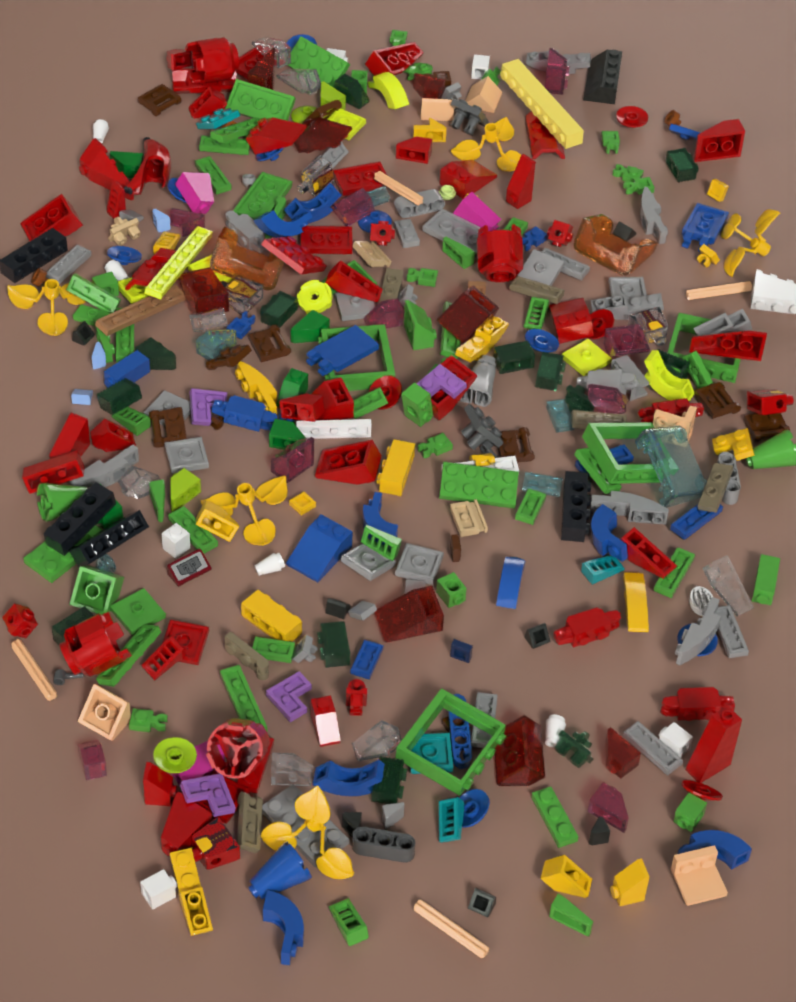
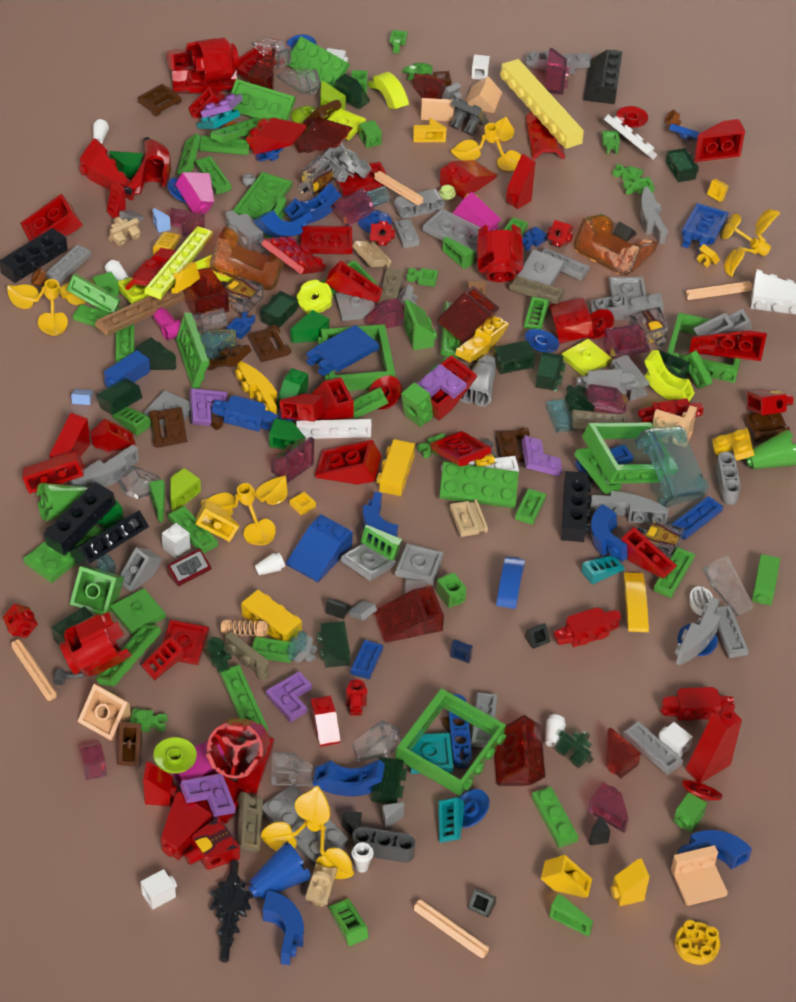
pearl dark grey slope [72,321,95,346] -> none
light blue slope [92,342,106,369] -> none
bright green plate [96,327,115,363] -> none
blue dish [107,246,142,265] -> none
light grey plate [165,437,209,474] -> none
yellow slope [169,848,213,936] -> none
red wedge [365,42,424,76] -> none
red slope [396,136,433,164] -> none
reddish brown tile [450,534,461,562] -> none
dark grey plate [461,404,504,450] -> none
bright green plate [481,66,501,85] -> none
clear light blue plate [522,472,563,497] -> none
reddish brown plate [694,382,741,419] -> none
dark tan plate [698,463,733,513] -> none
none -> reddish brown slope [118,722,143,766]
none -> light grey slope [120,547,163,592]
none -> dark pink piece [153,308,181,341]
none -> yellow slope [171,262,200,293]
none -> bright green plate [175,313,209,389]
none -> bright green plate [177,133,201,176]
none -> medium lavender plate [201,93,243,117]
none -> clear green hips [203,636,232,673]
none -> black piece [209,860,253,963]
none -> light nougat piece [221,620,268,637]
none -> clear light blue piece [287,631,307,660]
none -> tan hips [305,863,337,907]
none -> light grey hinge [324,155,353,182]
none -> light grey plate [339,149,371,178]
none -> white cone [351,842,374,872]
none -> bright green brick [359,120,382,148]
none -> red plate [430,431,492,466]
none -> medium lavender plate [522,436,563,476]
none -> white plate [604,115,657,160]
none -> torso [637,522,684,559]
none -> yellow tile [675,920,720,965]

